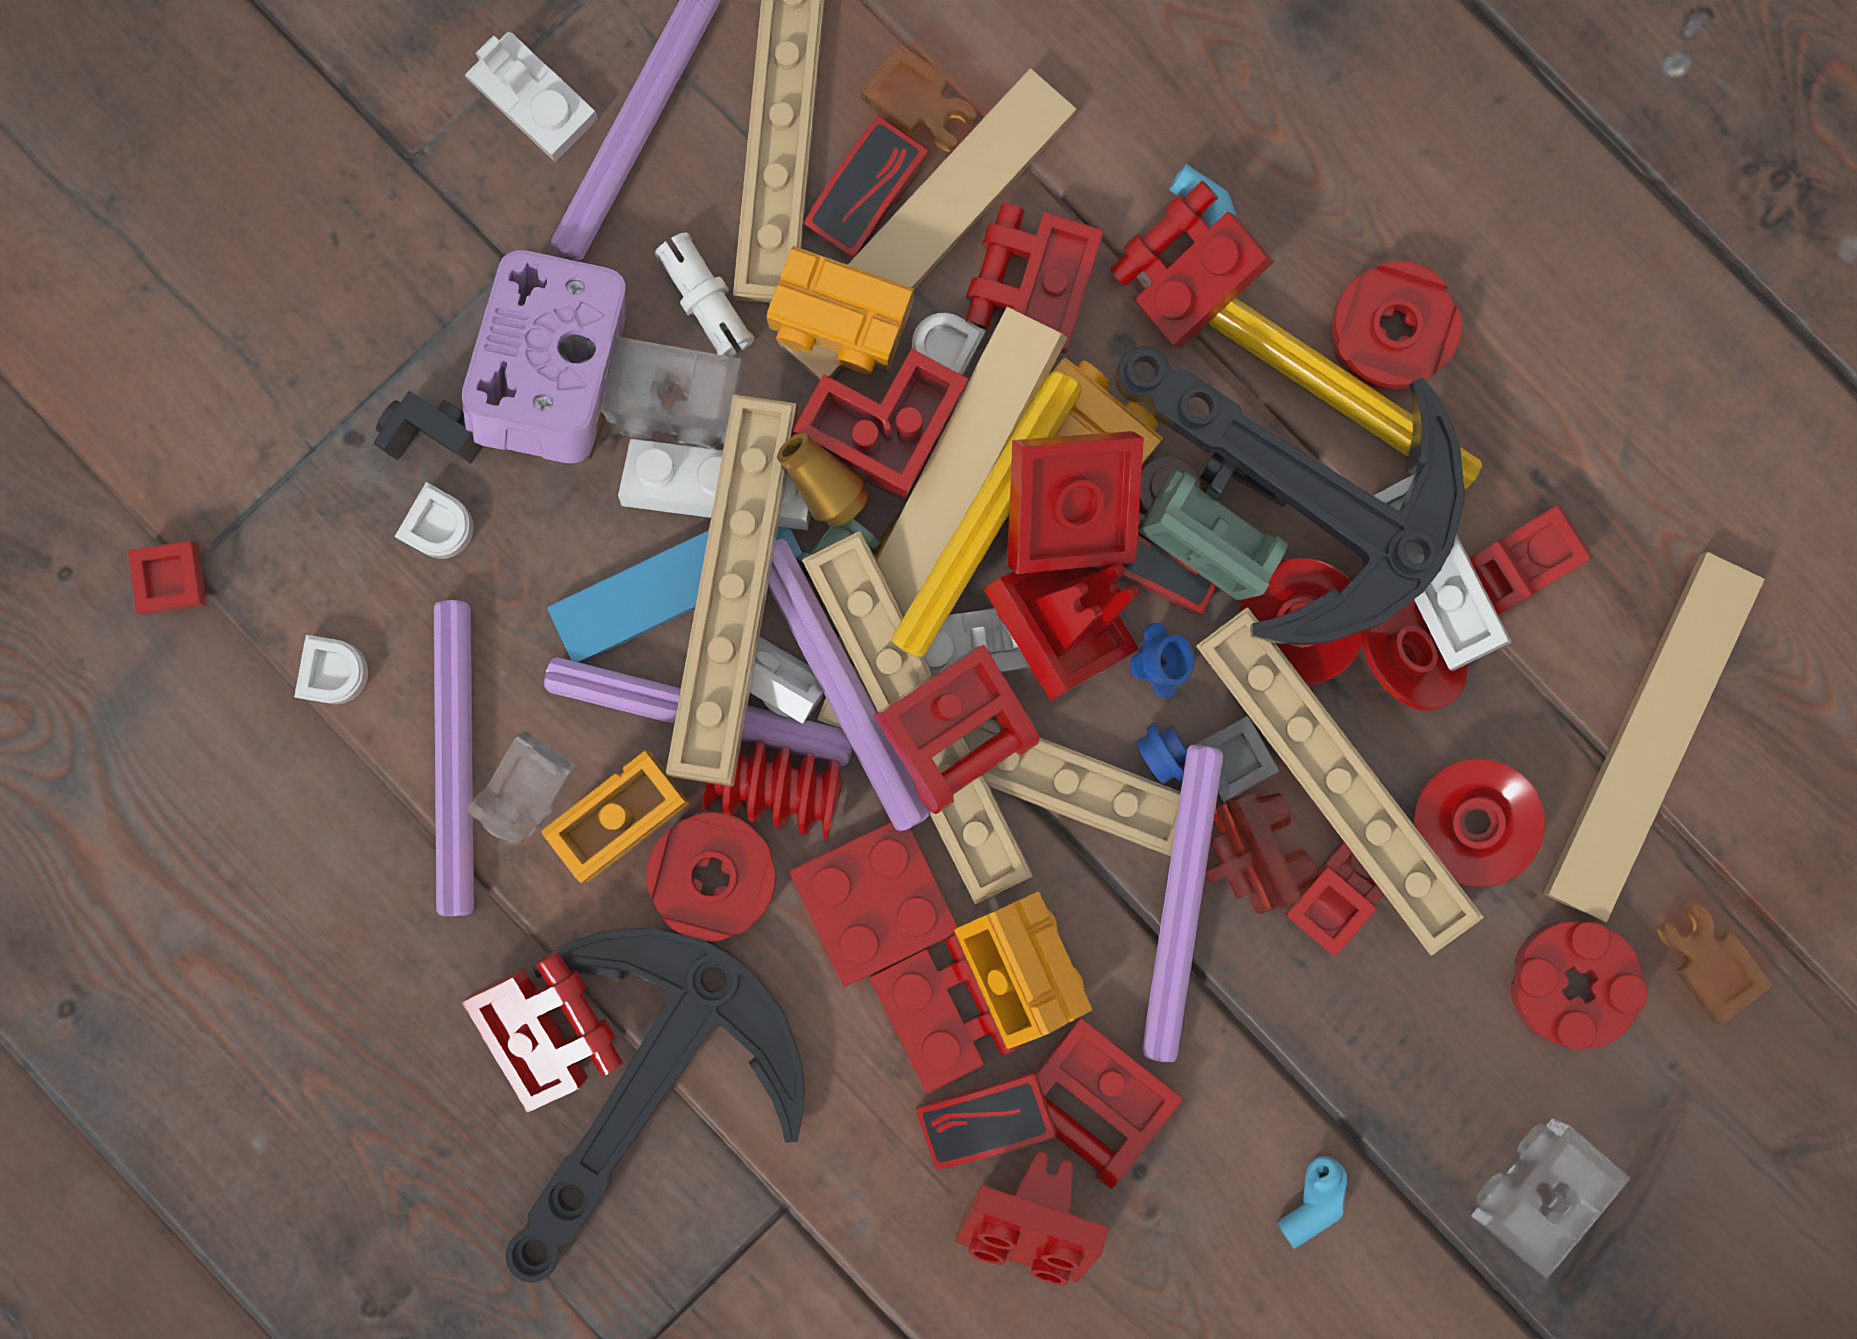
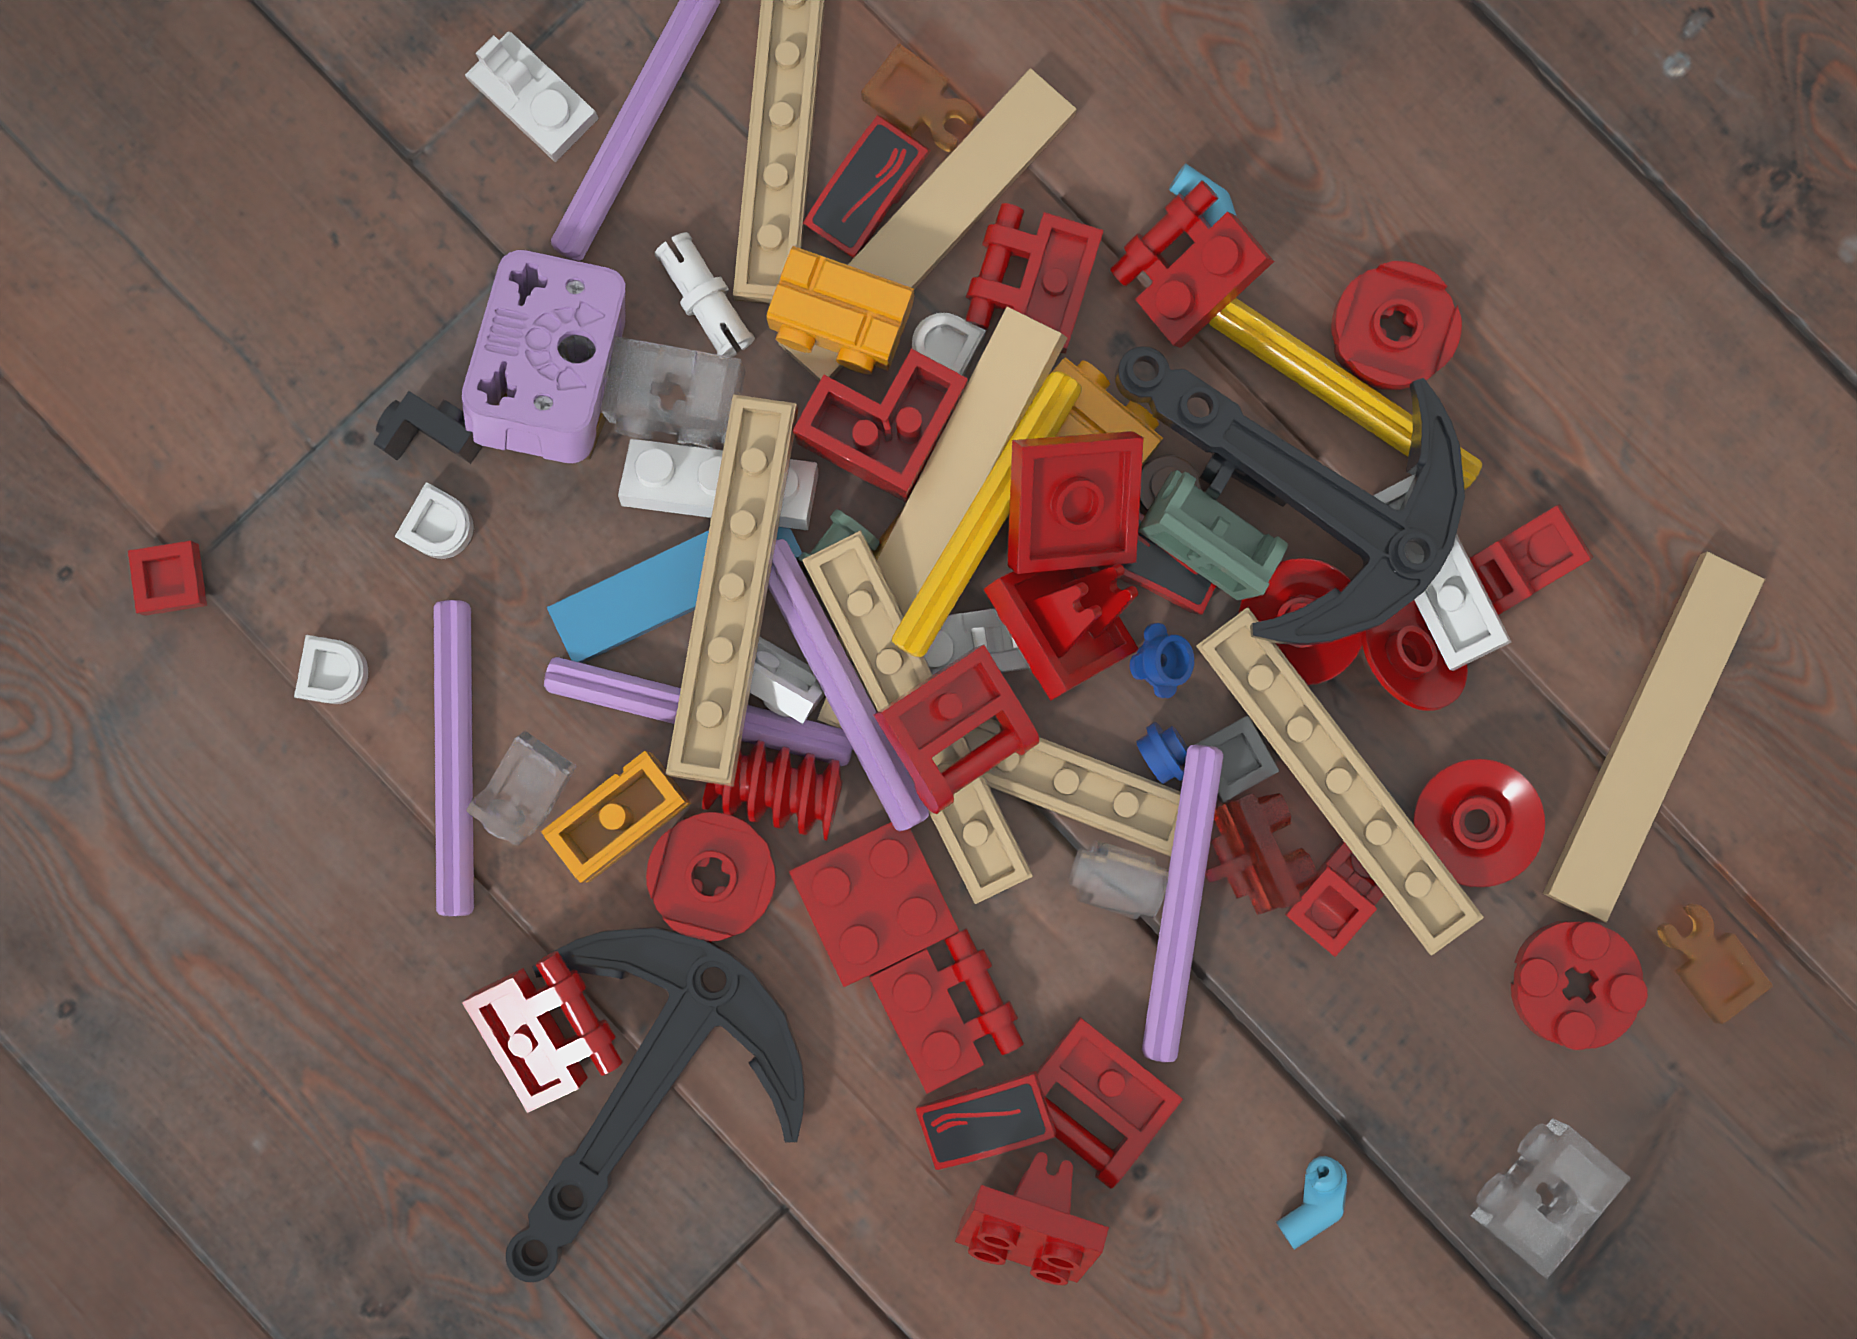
pearl gold cone [777,433,868,527] -> none
light orange brick [953,891,1093,1049] -> none
none -> clear brick [1069,840,1169,919]

